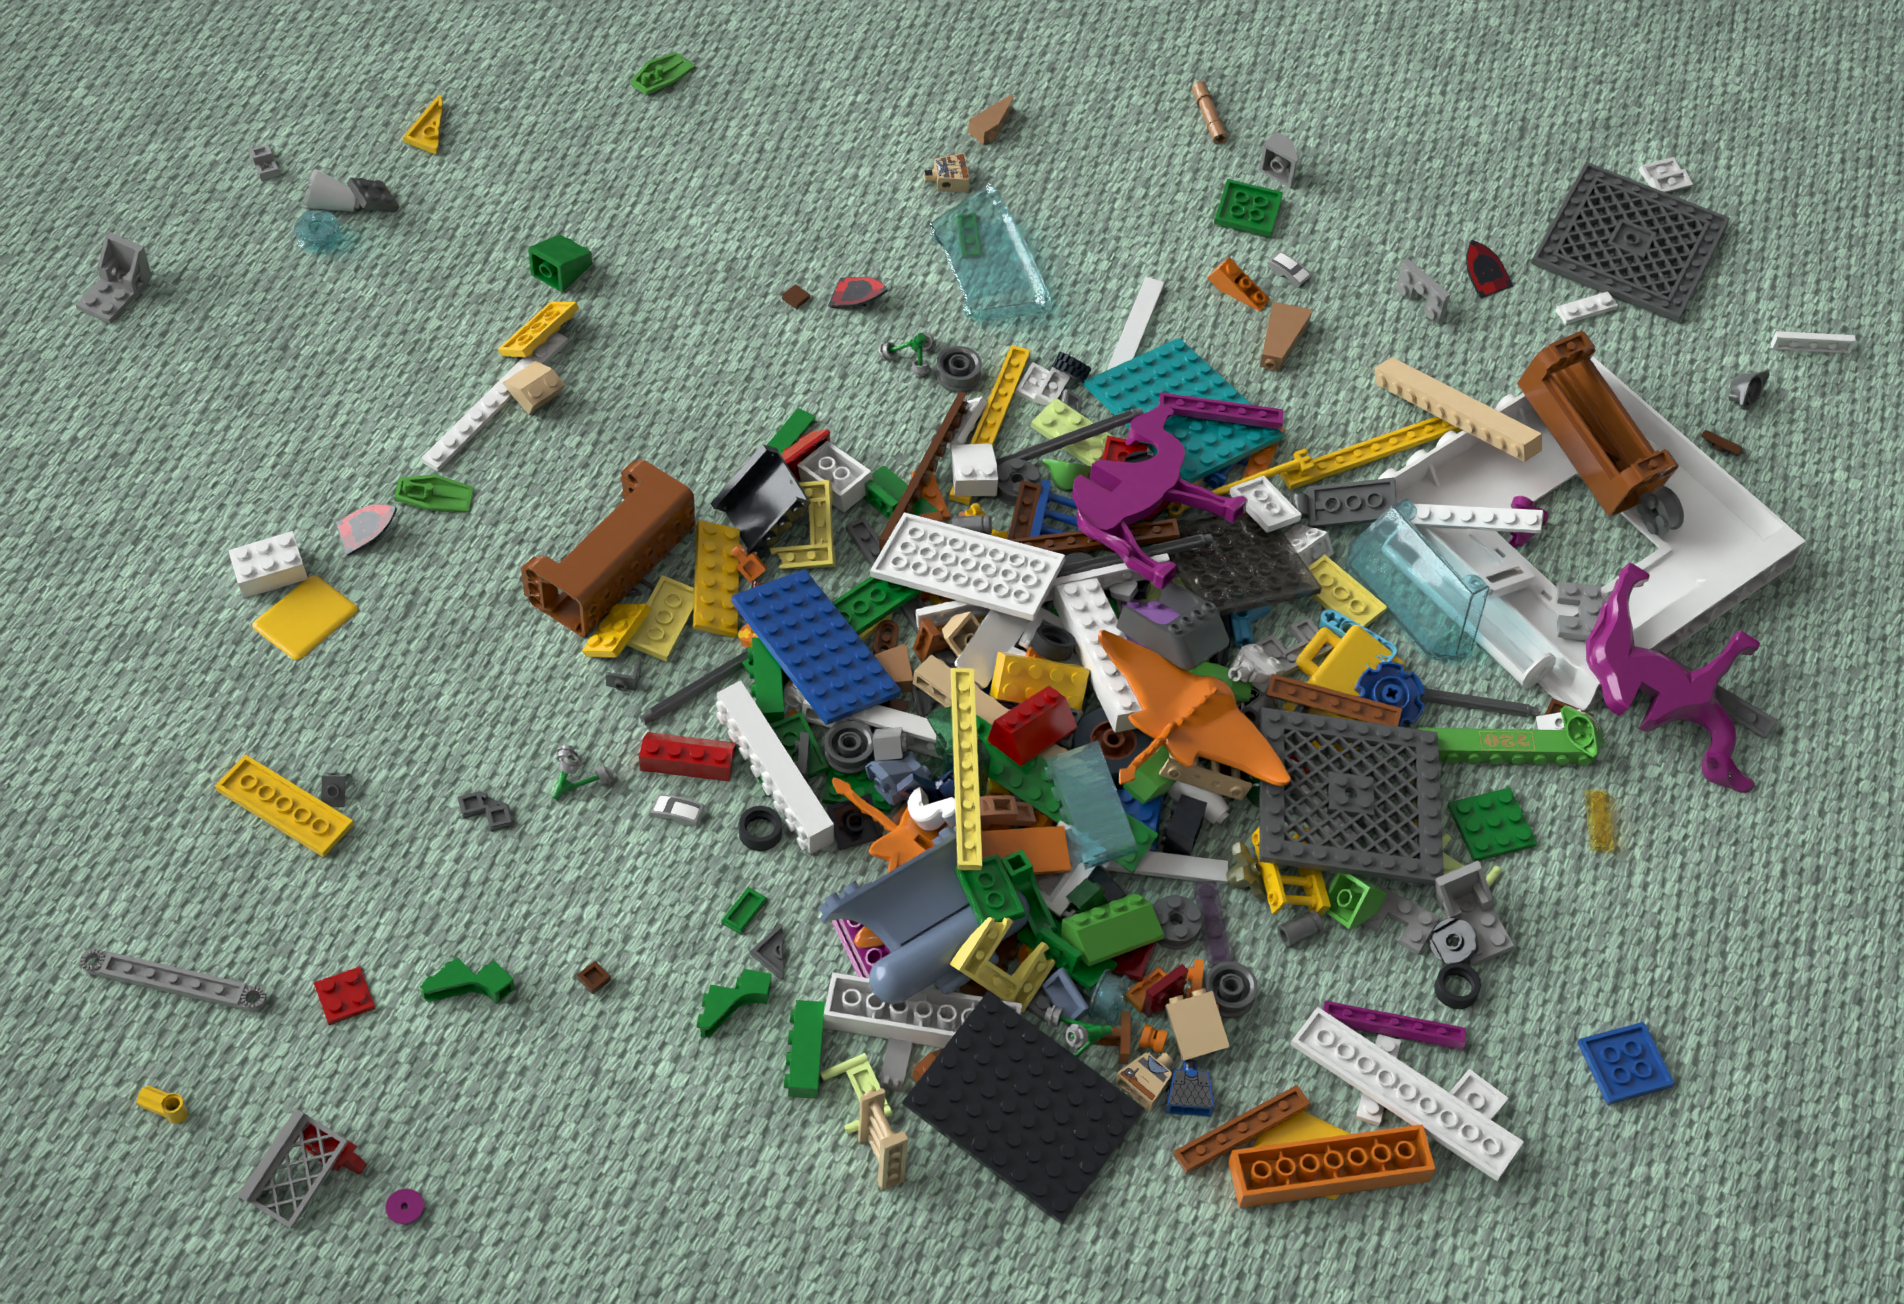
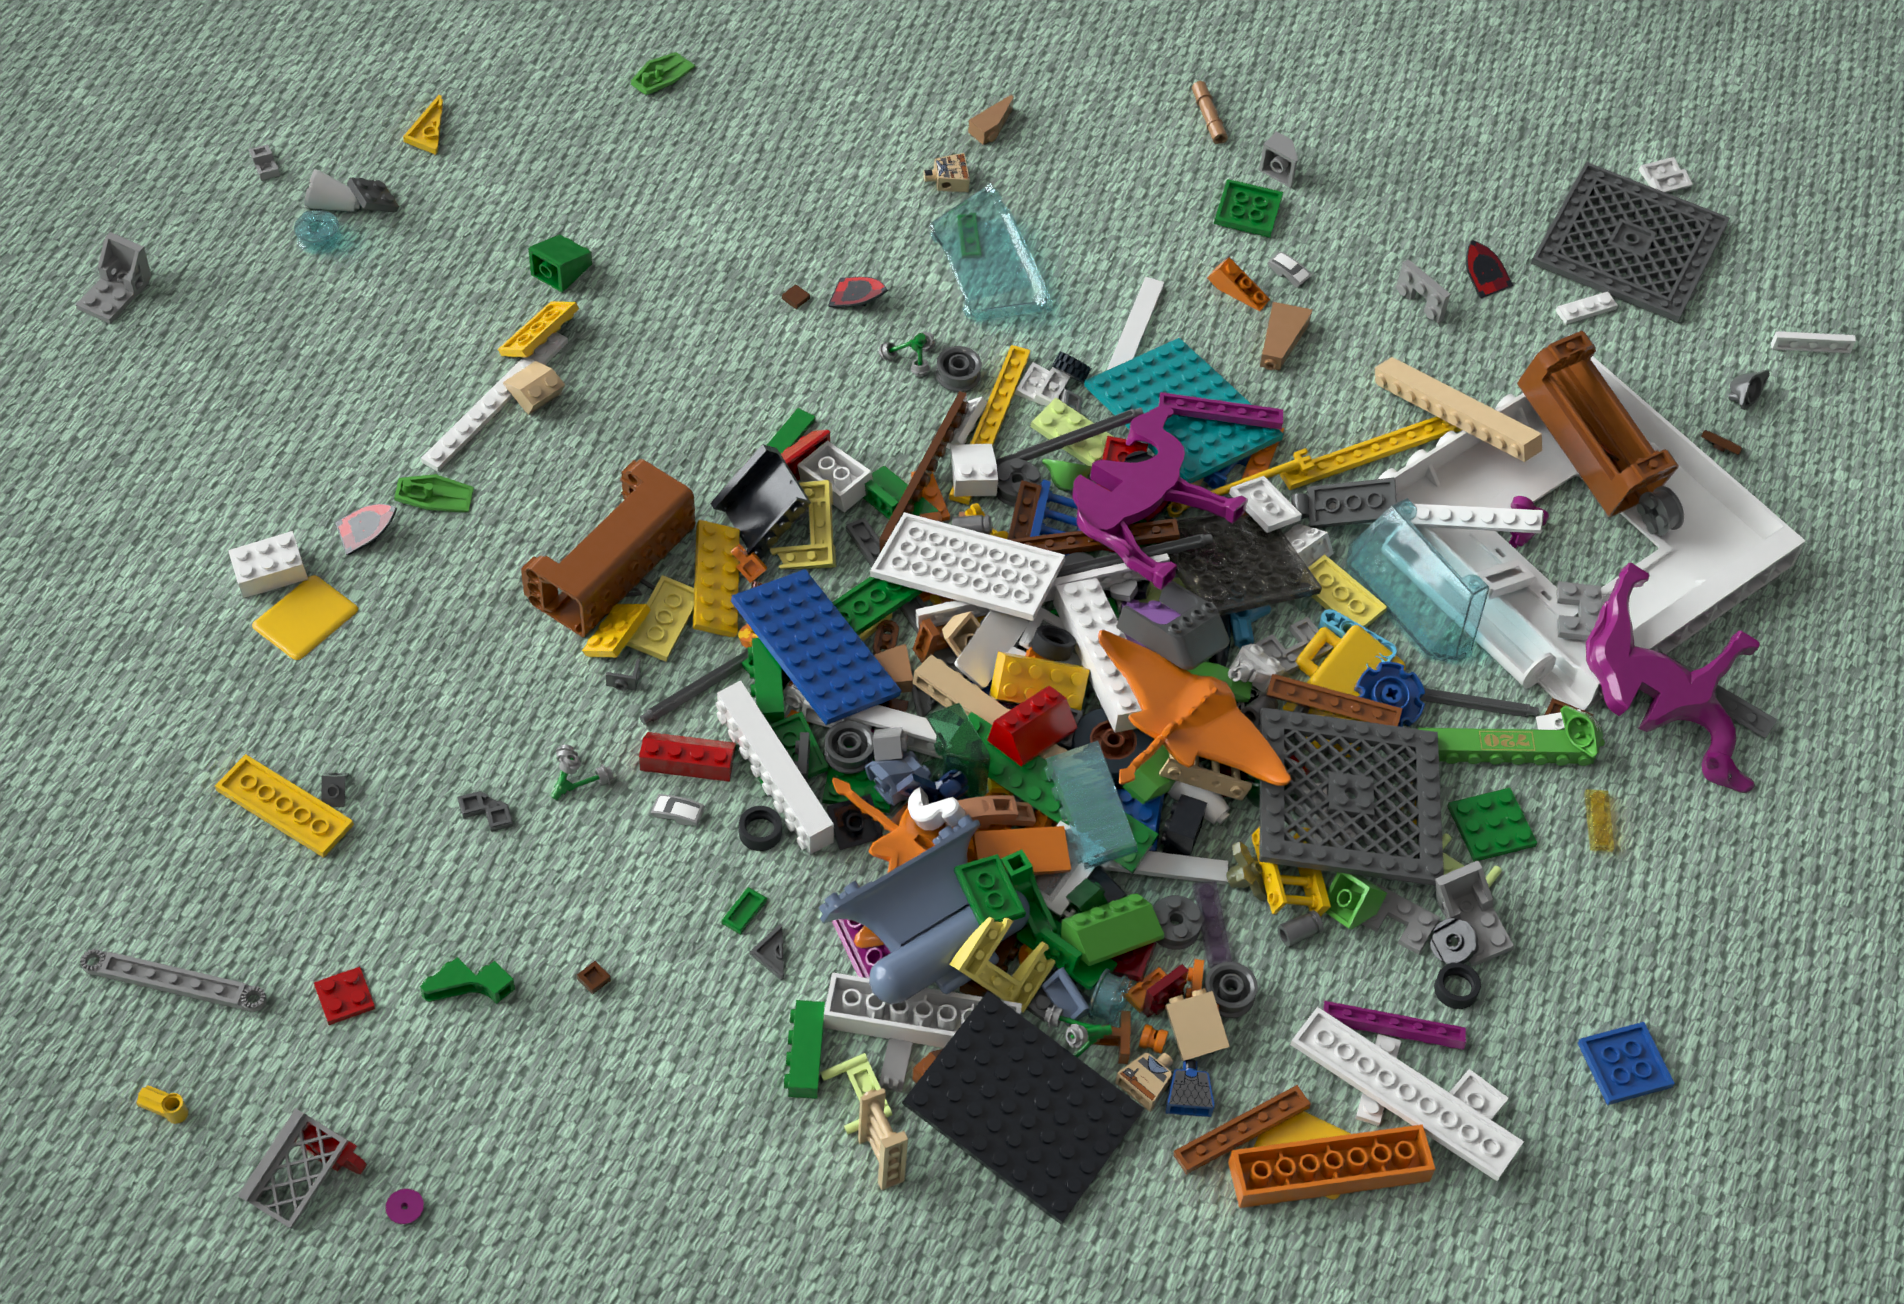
green arch [697,969,772,1038] -> none
light yellow plate [950,668,982,870] -> none

